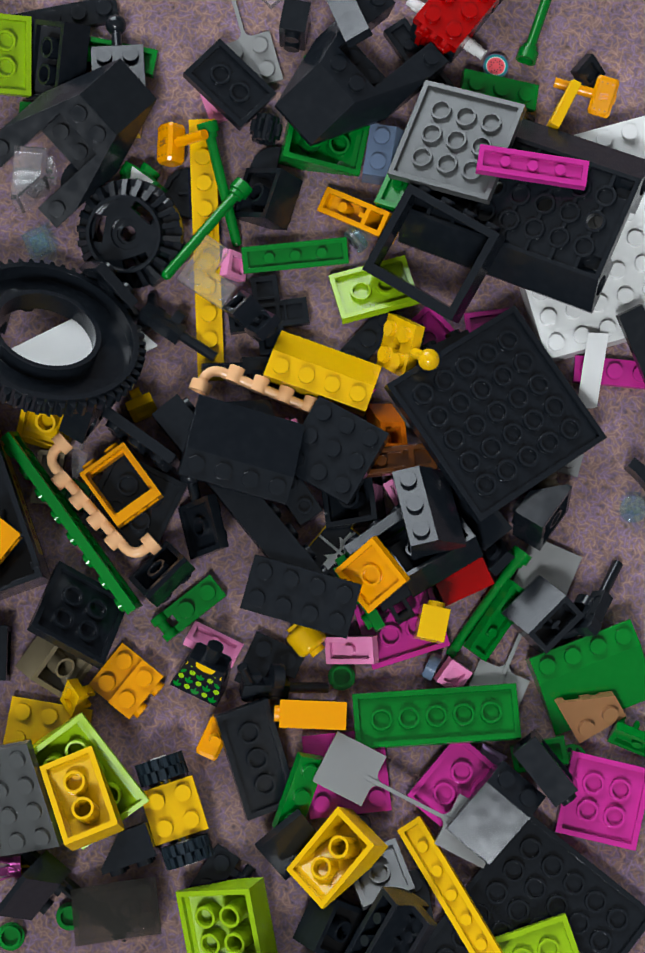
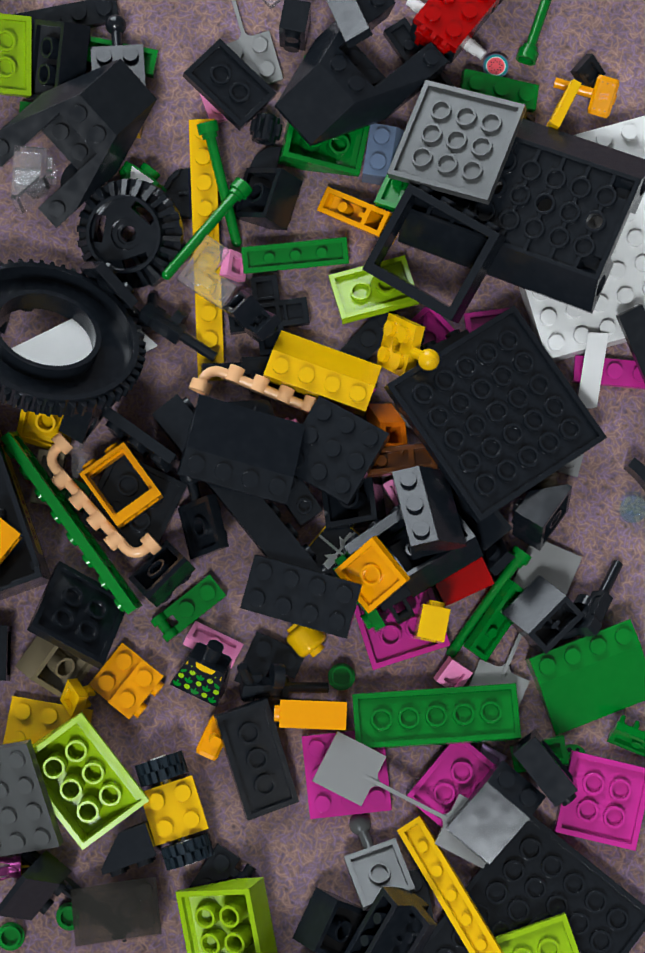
clear light blue tile [21,225,57,261] -> none
yellow slope [39,745,125,851] -> none
tile [125,387,157,423] -> none
light orange piece [157,122,209,167] -> none
black tile [255,809,317,881] -> none
green plate [272,752,324,828] -> none
yellow slope [286,807,388,909] -> none
bright pink plate [324,635,379,664] -> none
clear light blue tile [344,227,368,253] -> none
sand blue tile [422,652,442,681] -> none
dark pink plate [475,144,589,190] -> none
medium nougat wing [554,691,626,744] -> none

